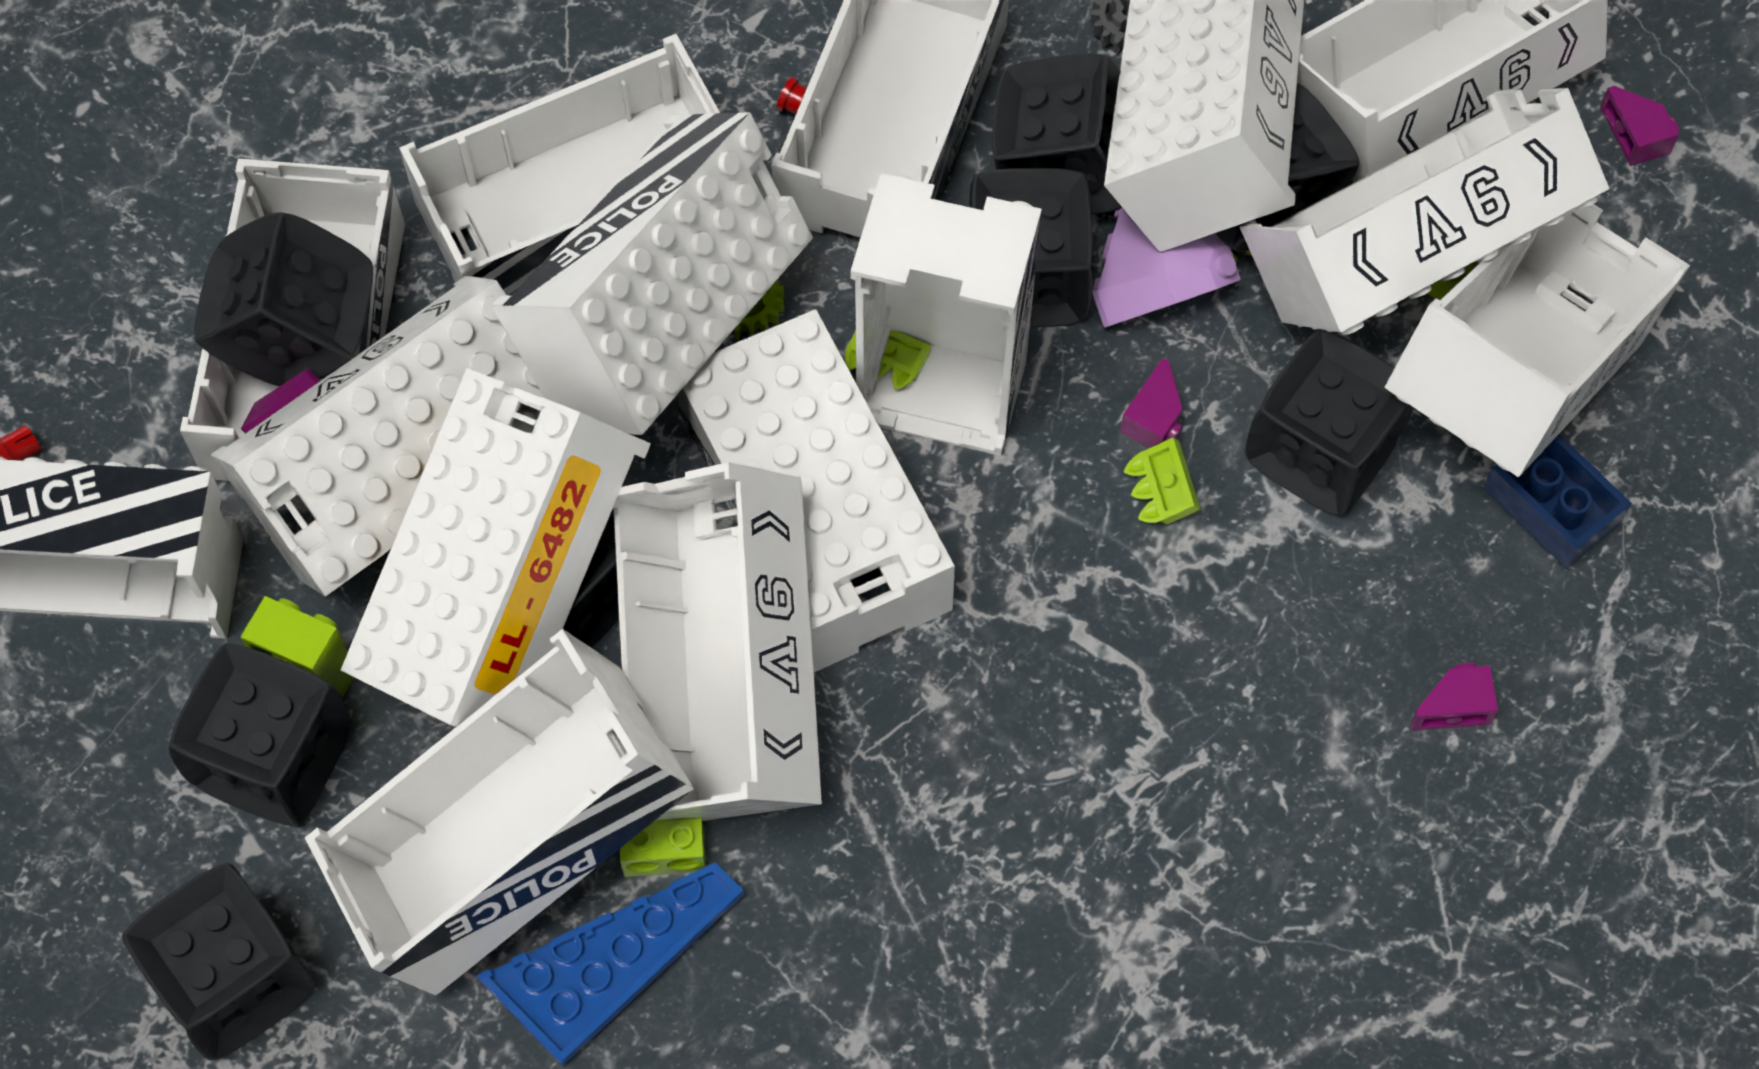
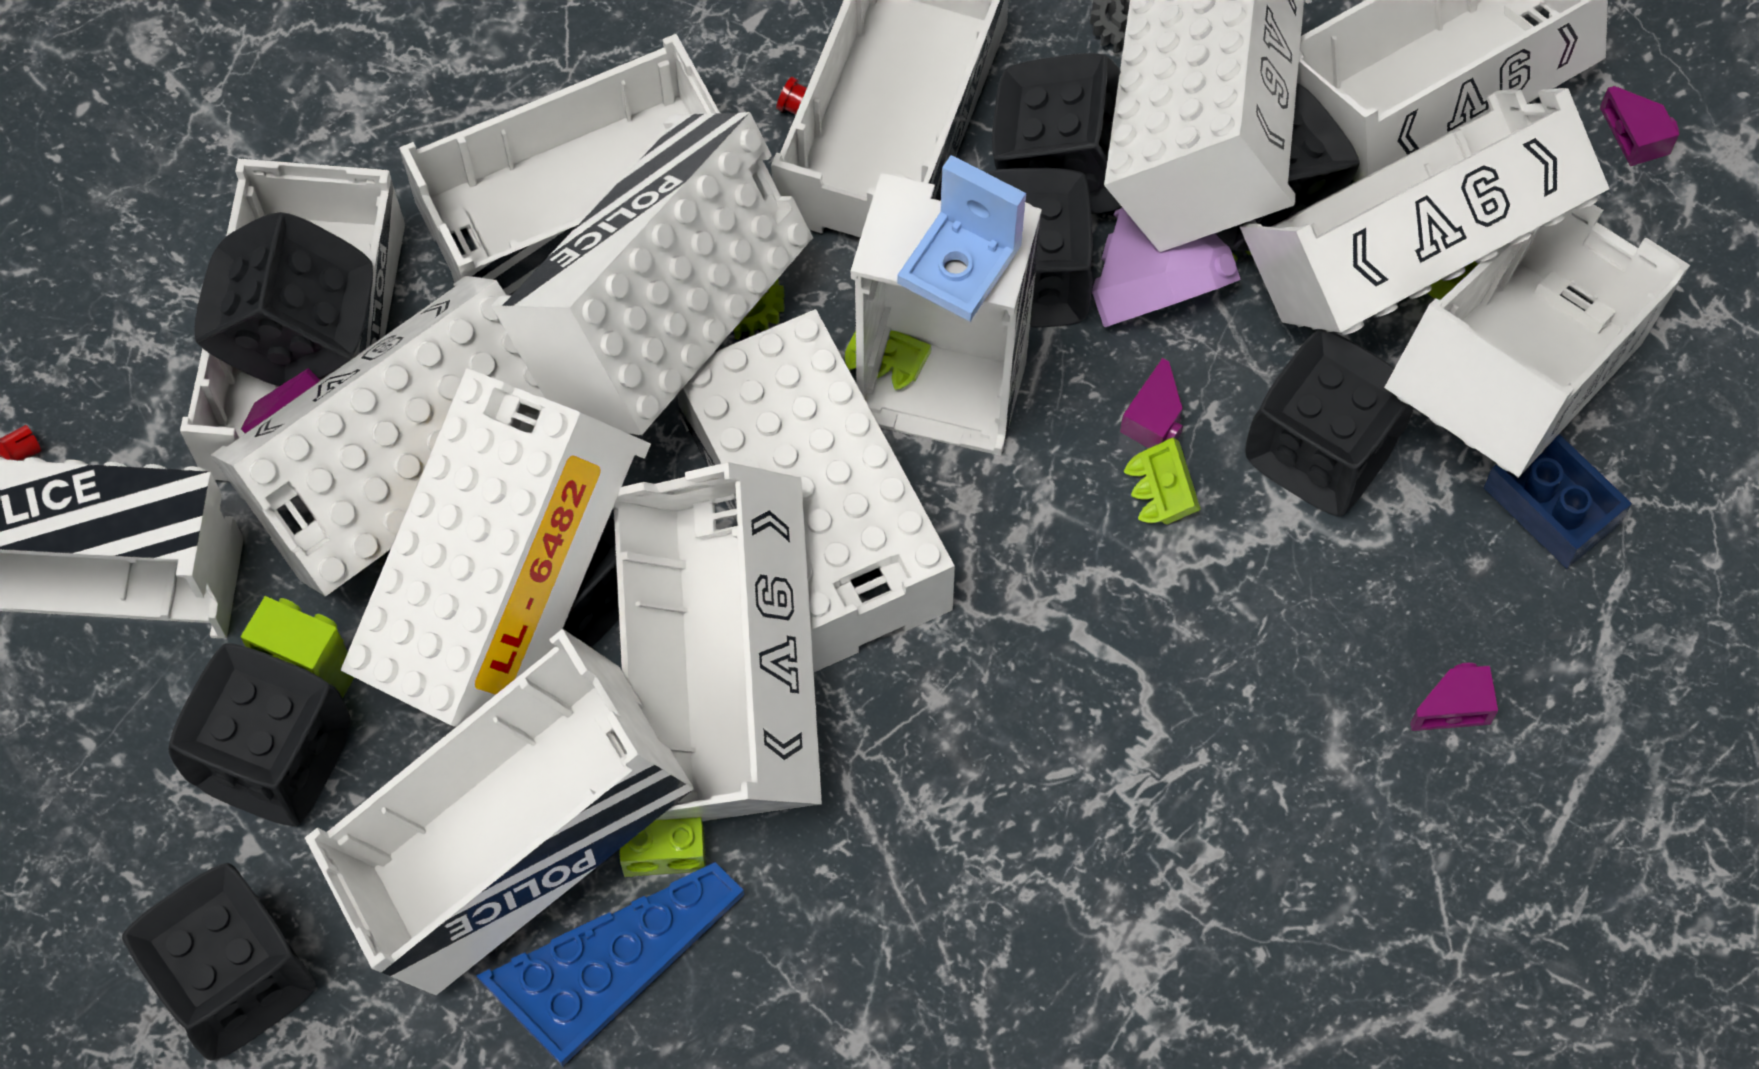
none -> light blue bracket [897,155,1026,322]

